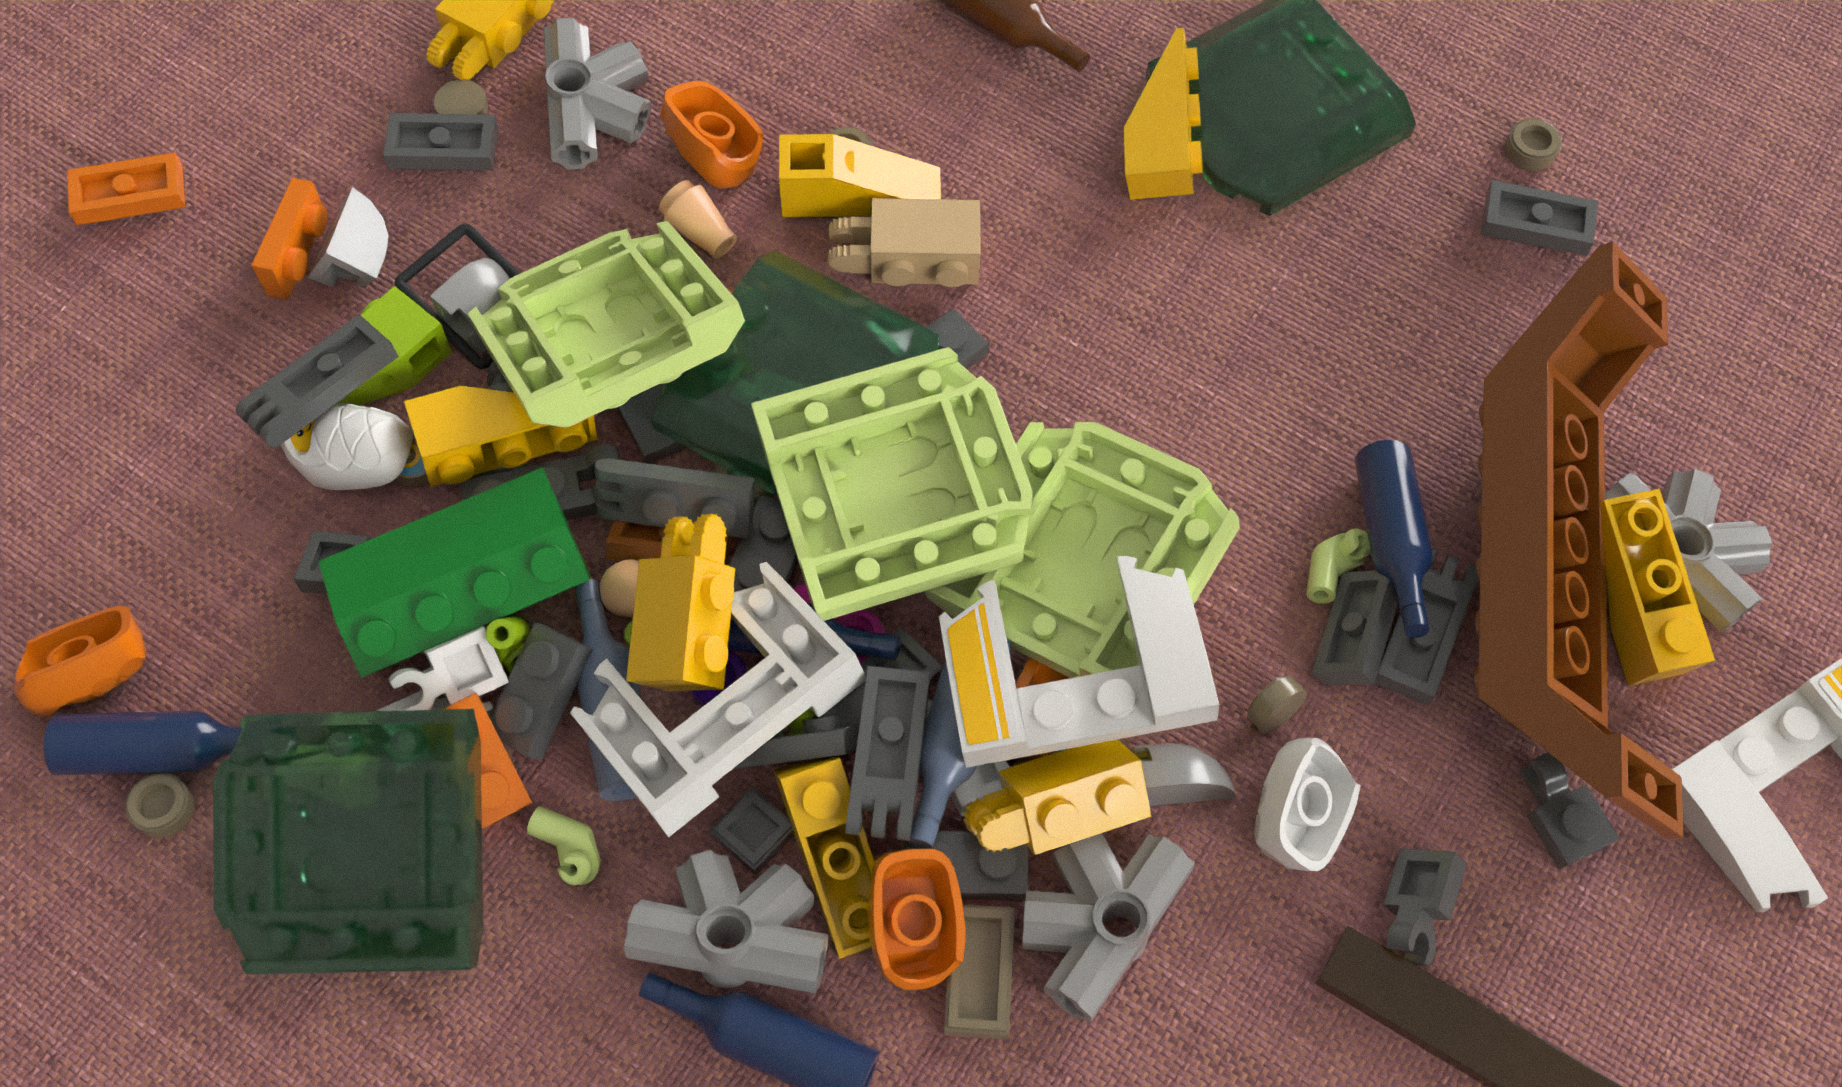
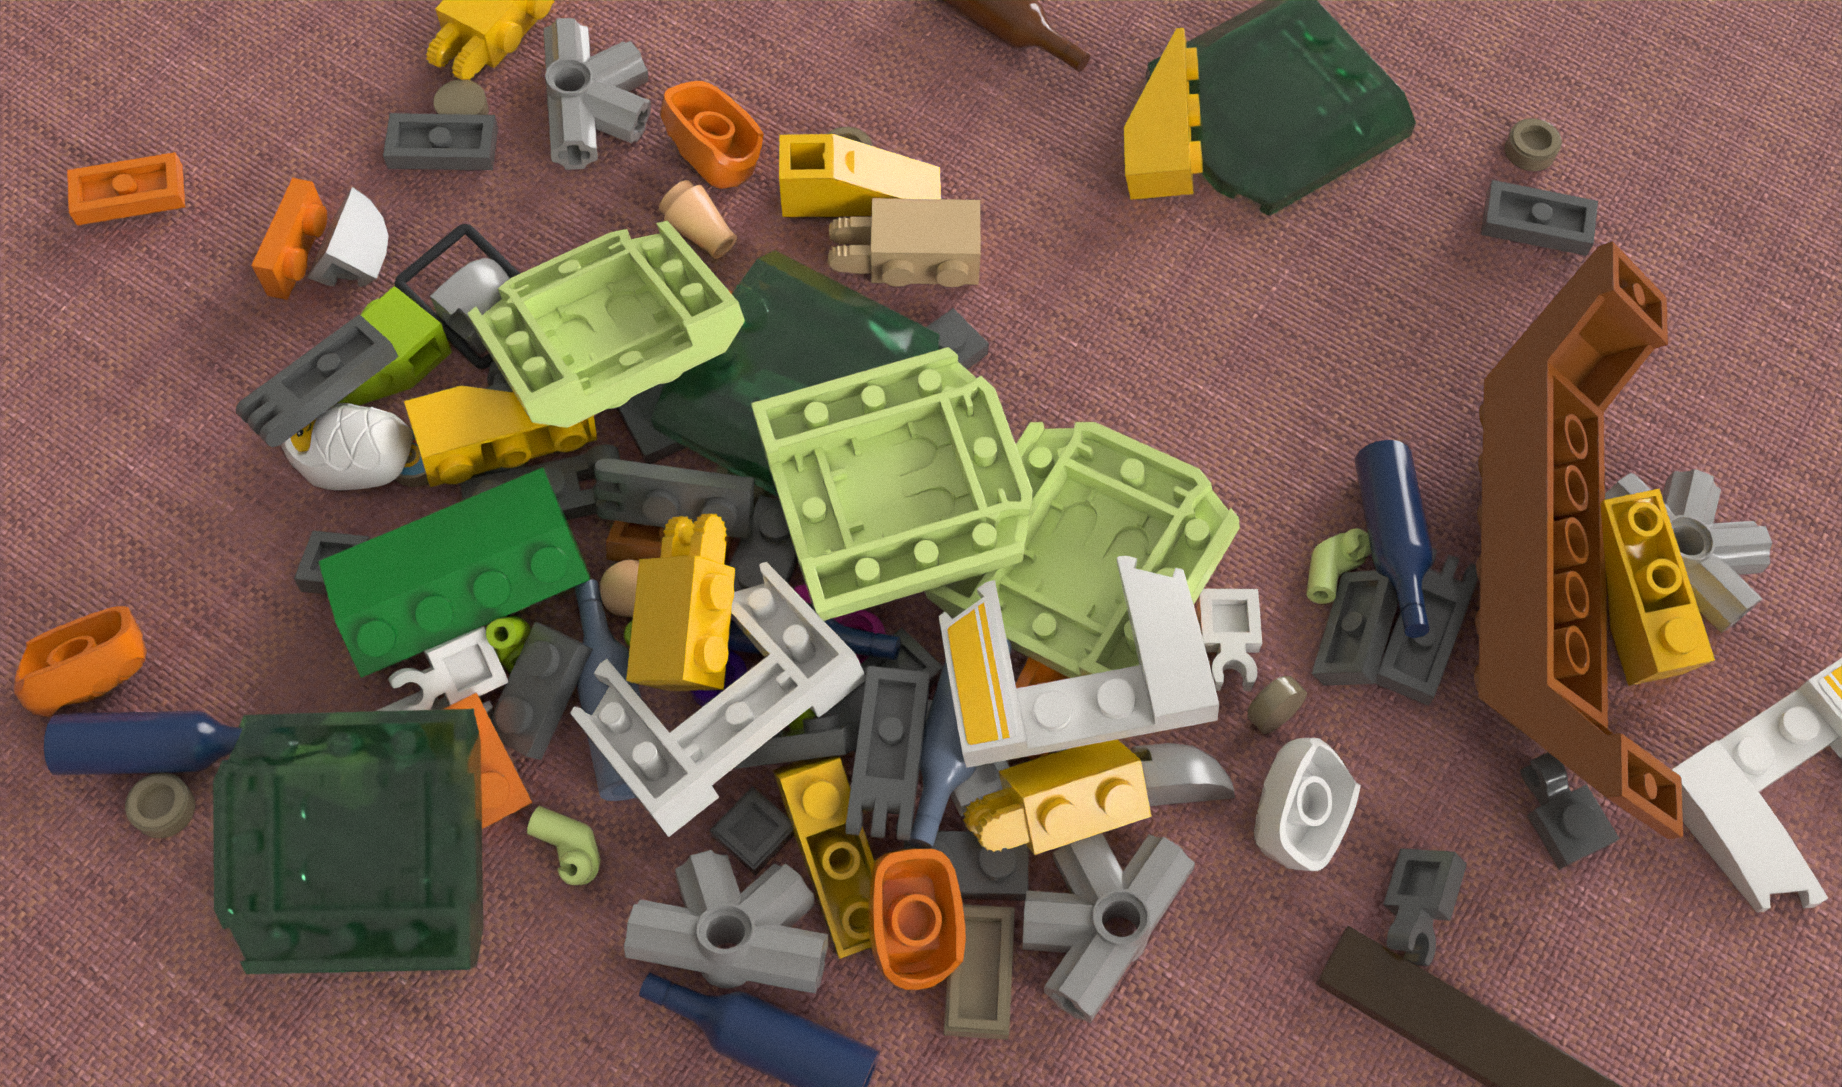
none -> white plate [1196,589,1262,691]

